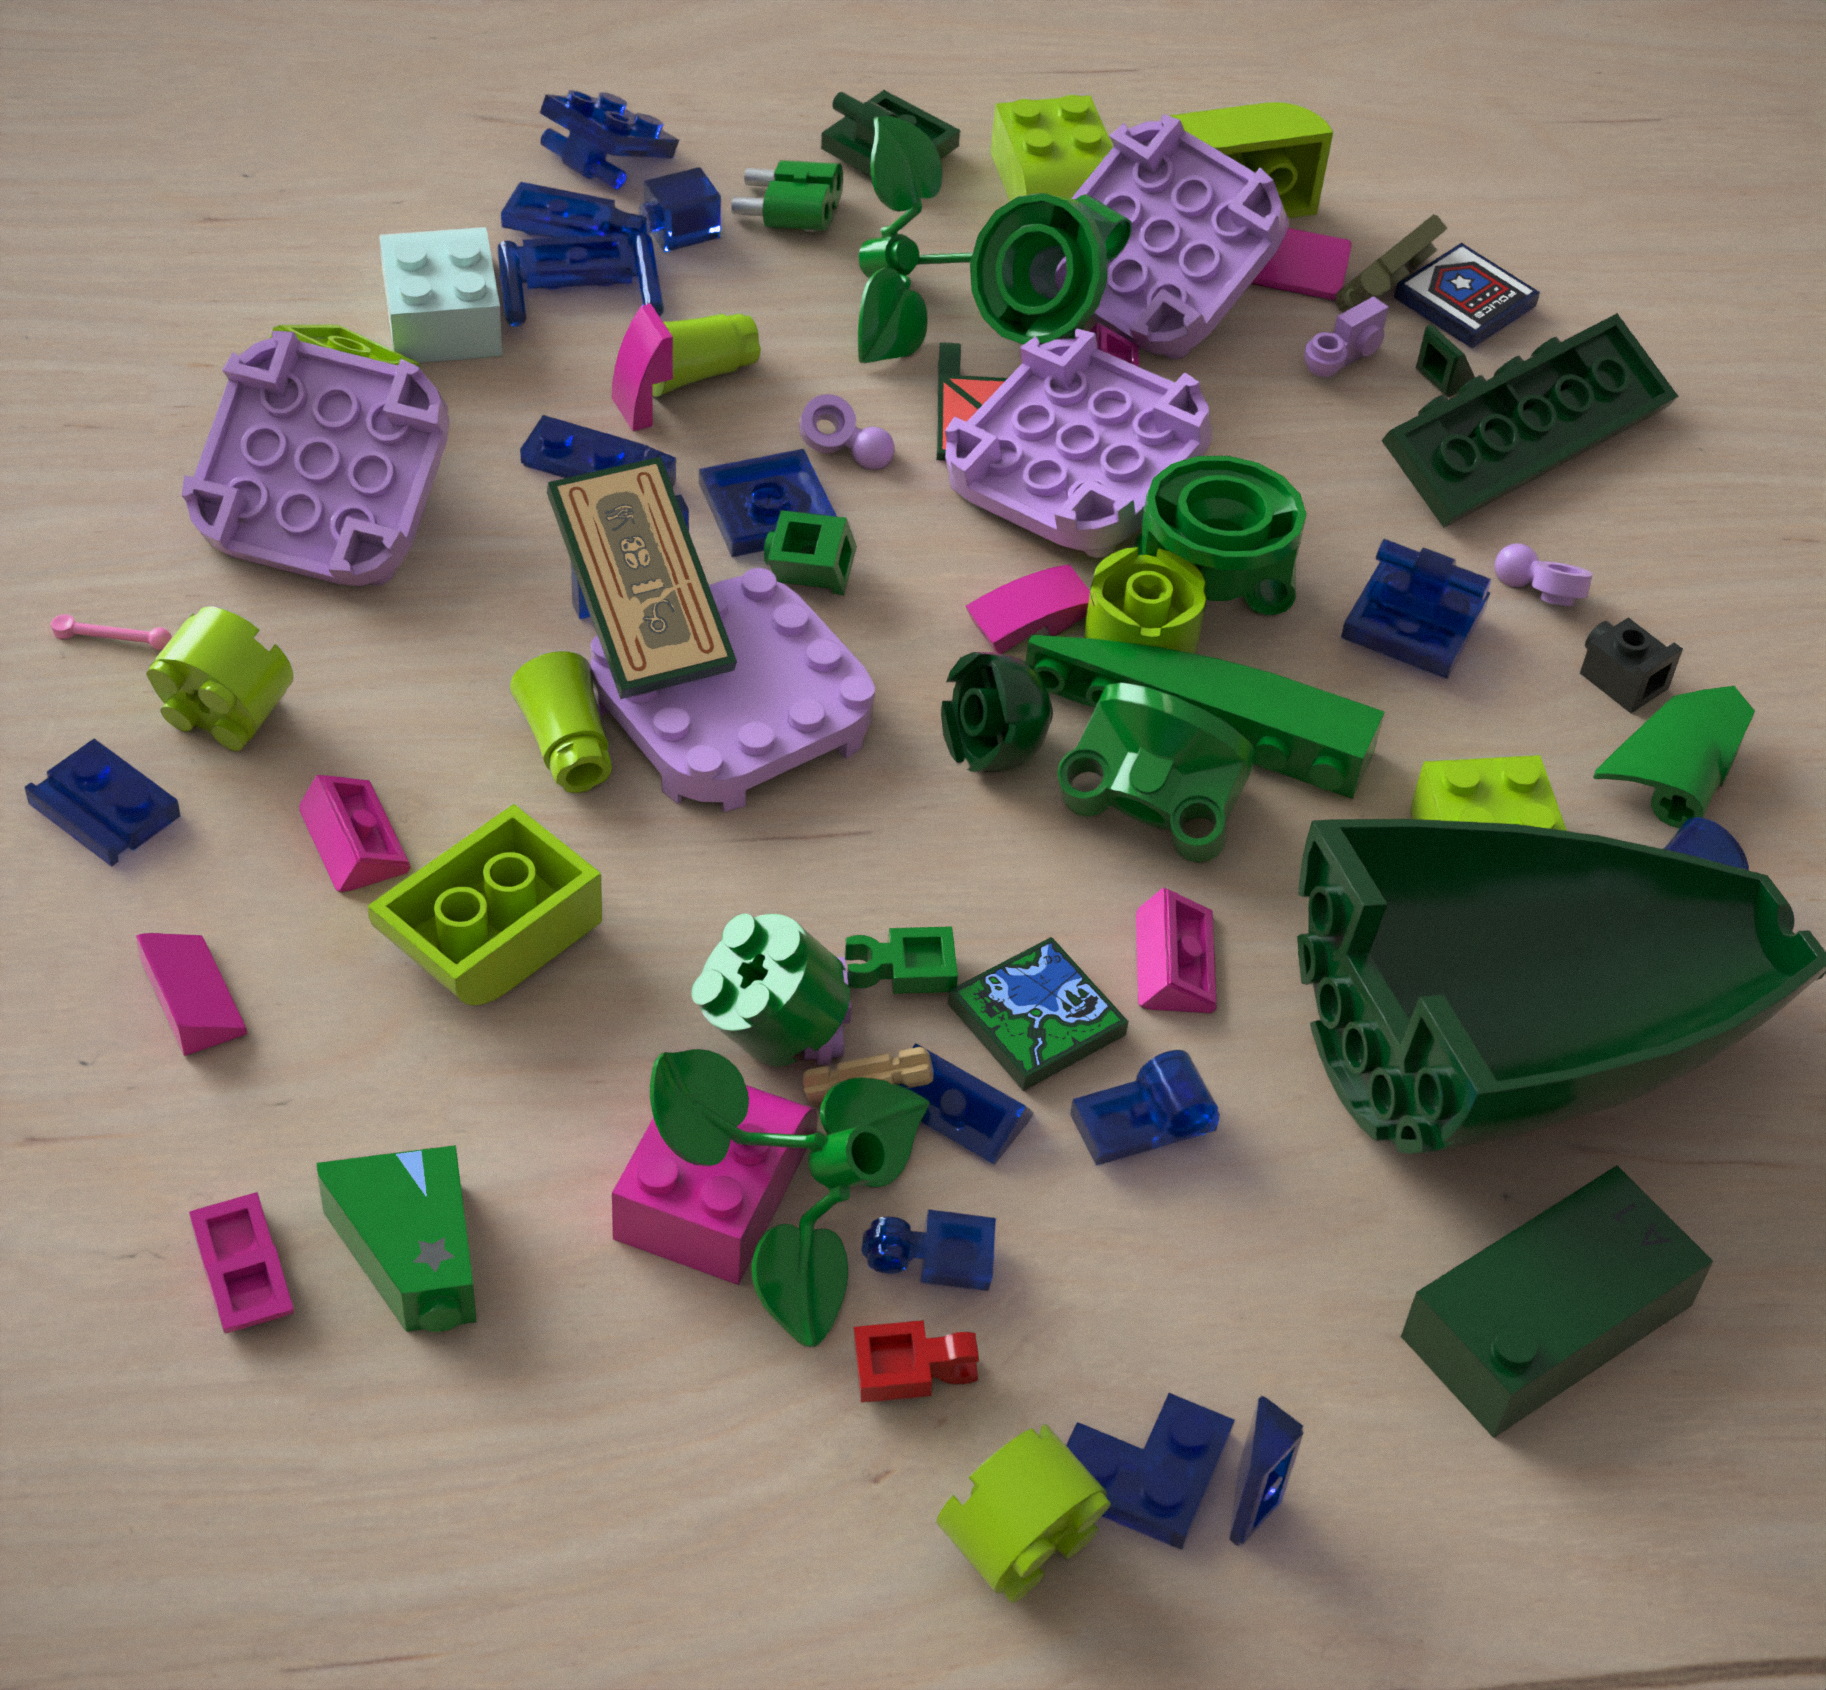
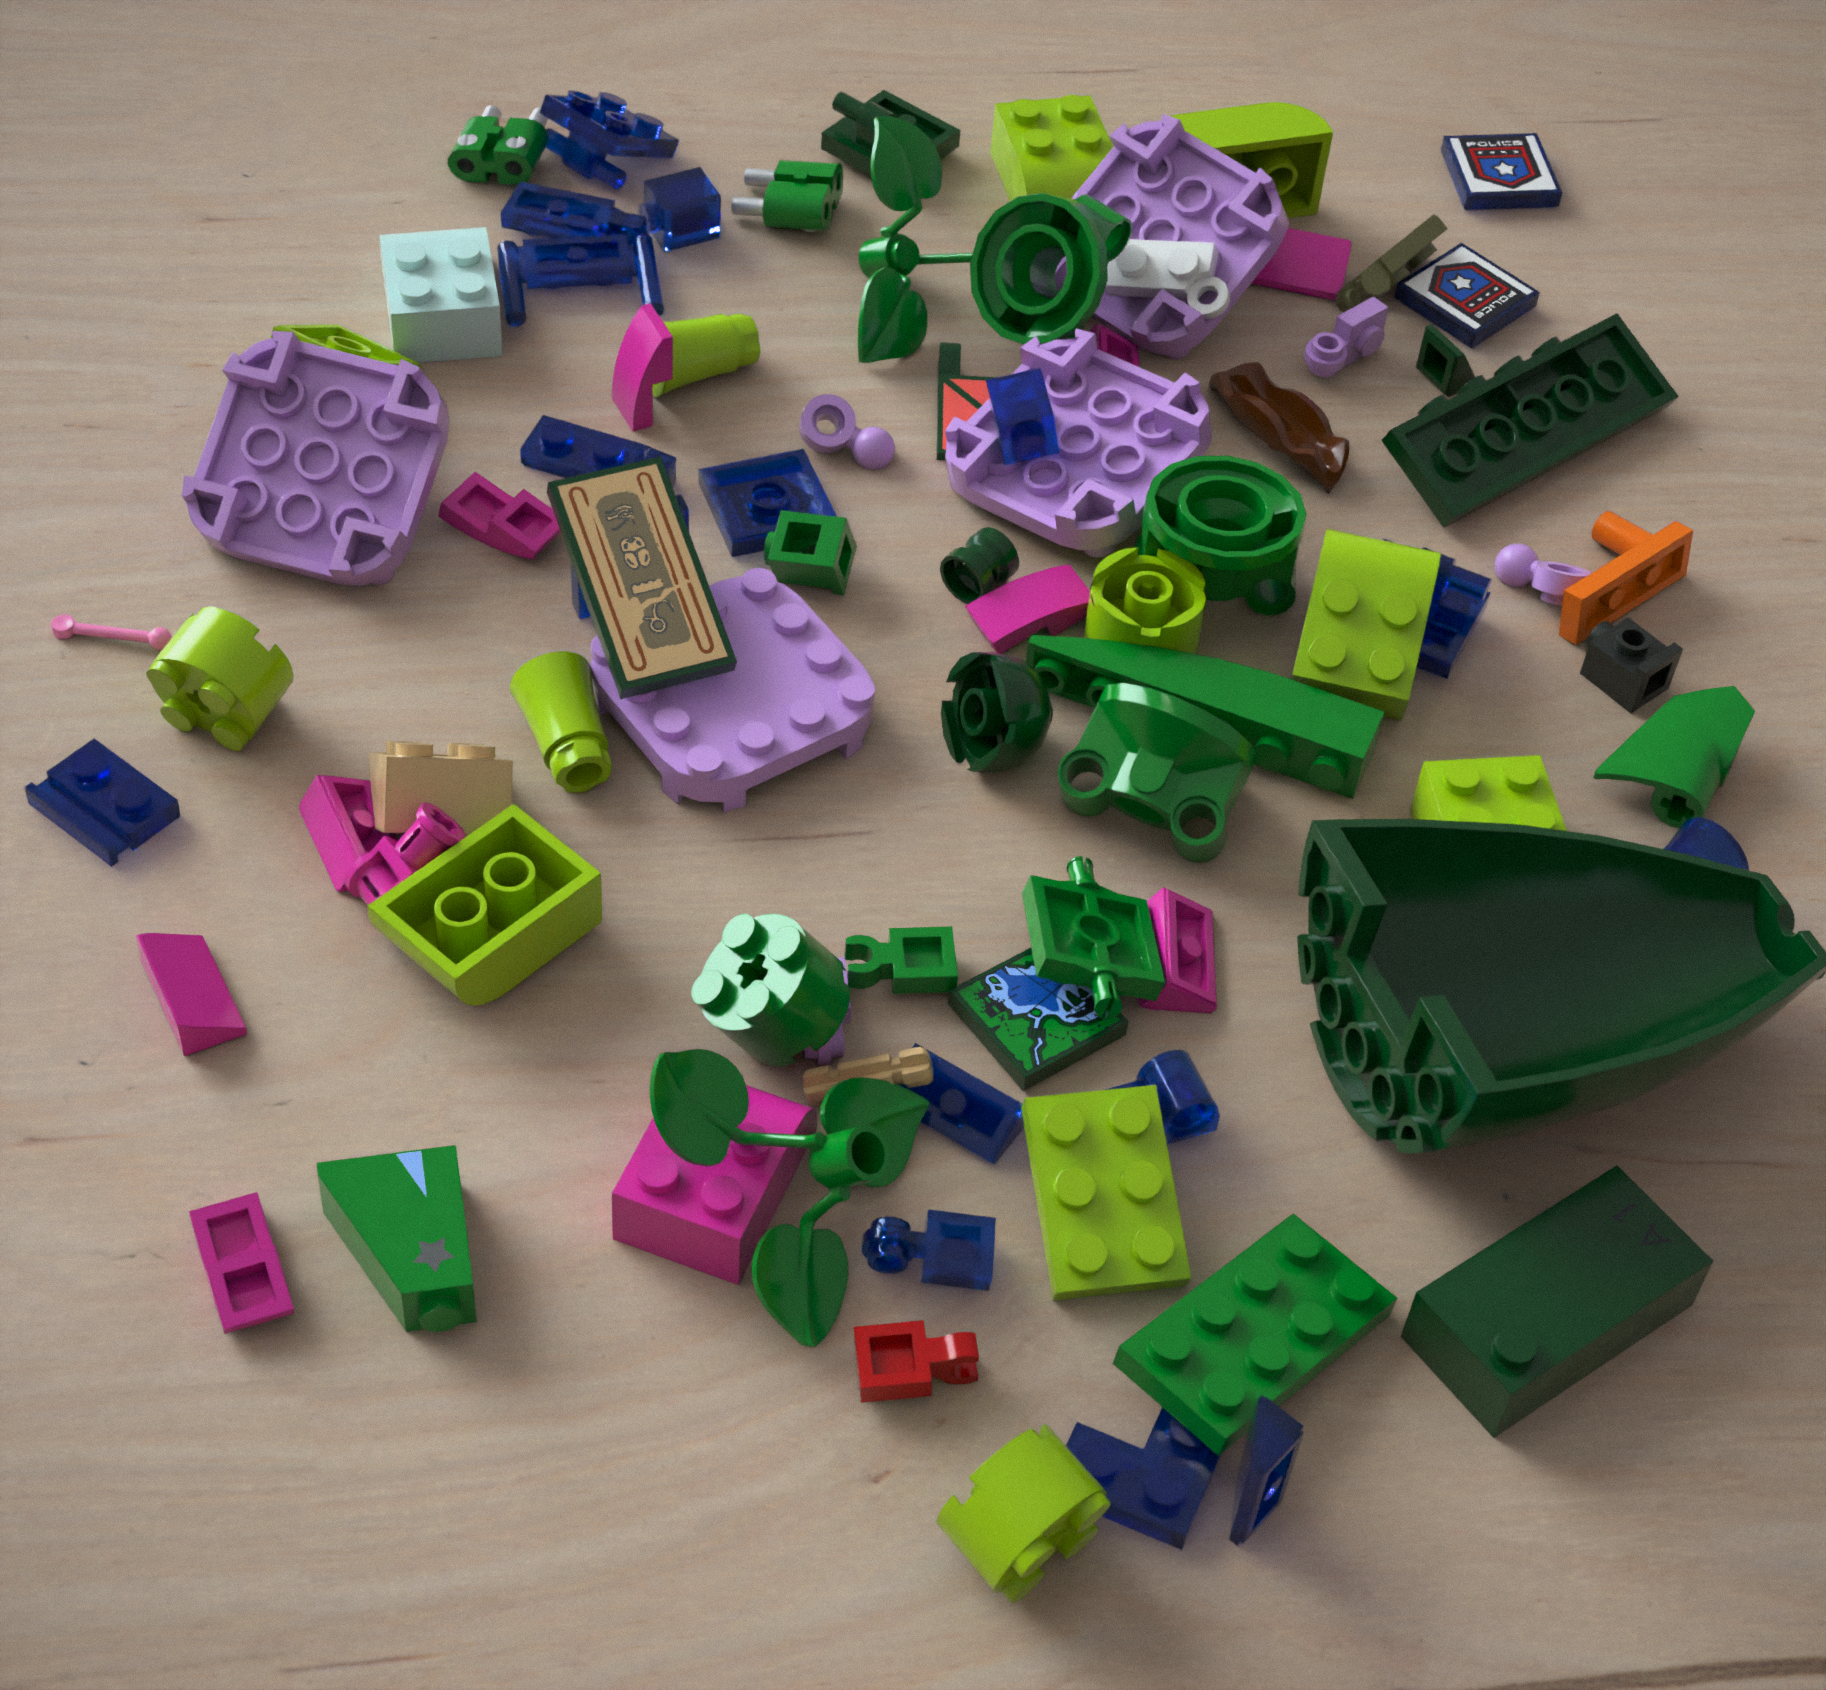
none -> dark pink connector [344,802,466,906]
none -> tan slope [368,741,513,835]
none -> dark pink slope [438,471,561,559]
none -> green piece [448,105,549,185]
none -> dark green wheel [940,527,1020,604]
none -> clear blue brick [986,368,1059,465]
none -> lime plate [1021,1085,1191,1301]
none -> green plate [1022,856,1165,1018]
none -> white hinge [1105,239,1230,319]
none -> green plate [1113,1213,1398,1456]
none -> reddish brown piece [1209,362,1349,494]
none -> lime brick [1291,528,1441,721]
none -> tile [1440,133,1562,210]
none -> orange piece [1559,511,1693,645]

